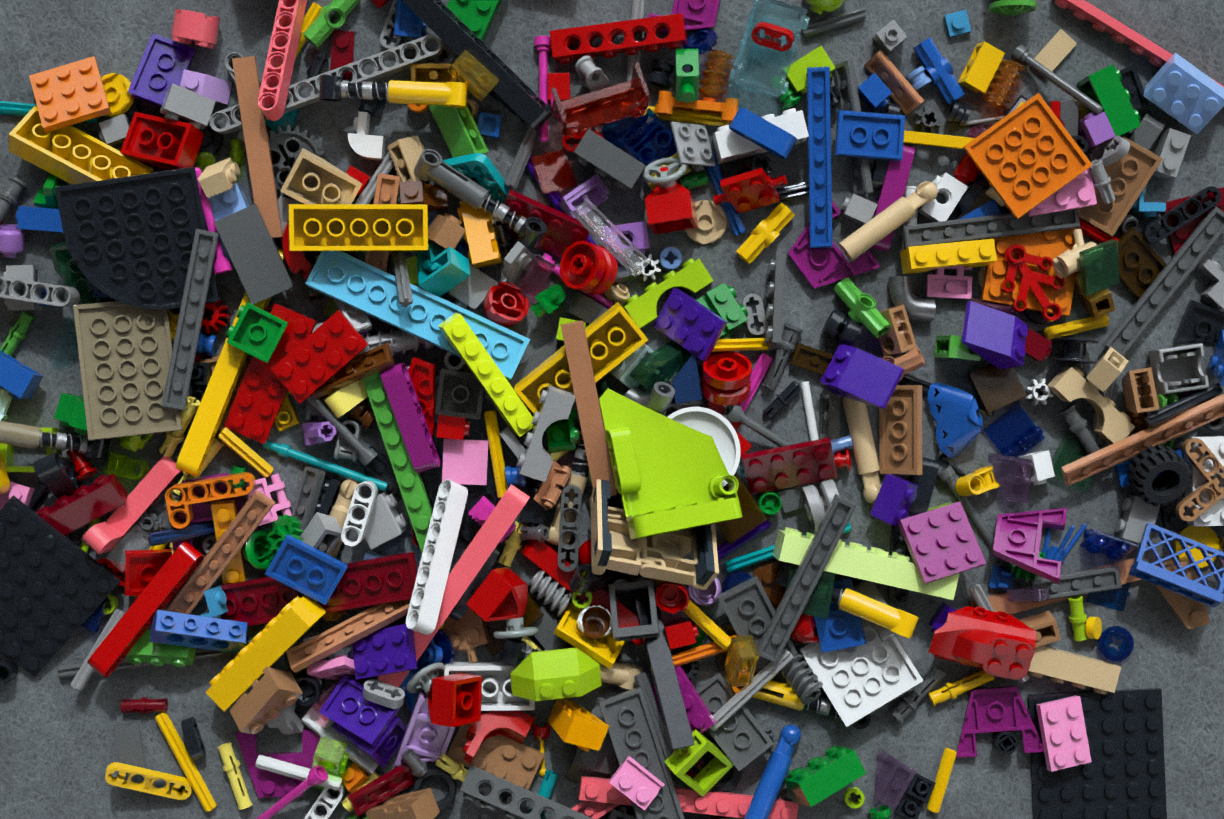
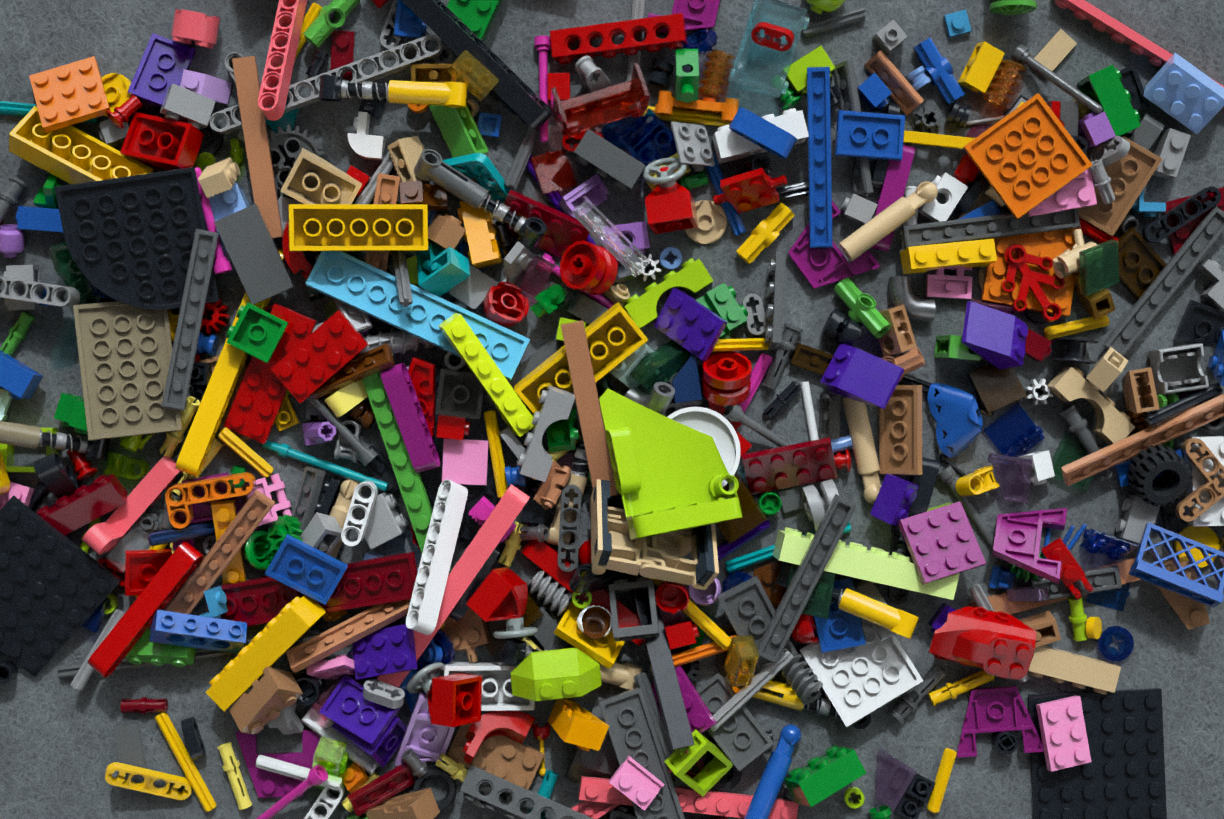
none -> red pin [106,95,143,129]
none -> red hinge [1041,538,1094,600]

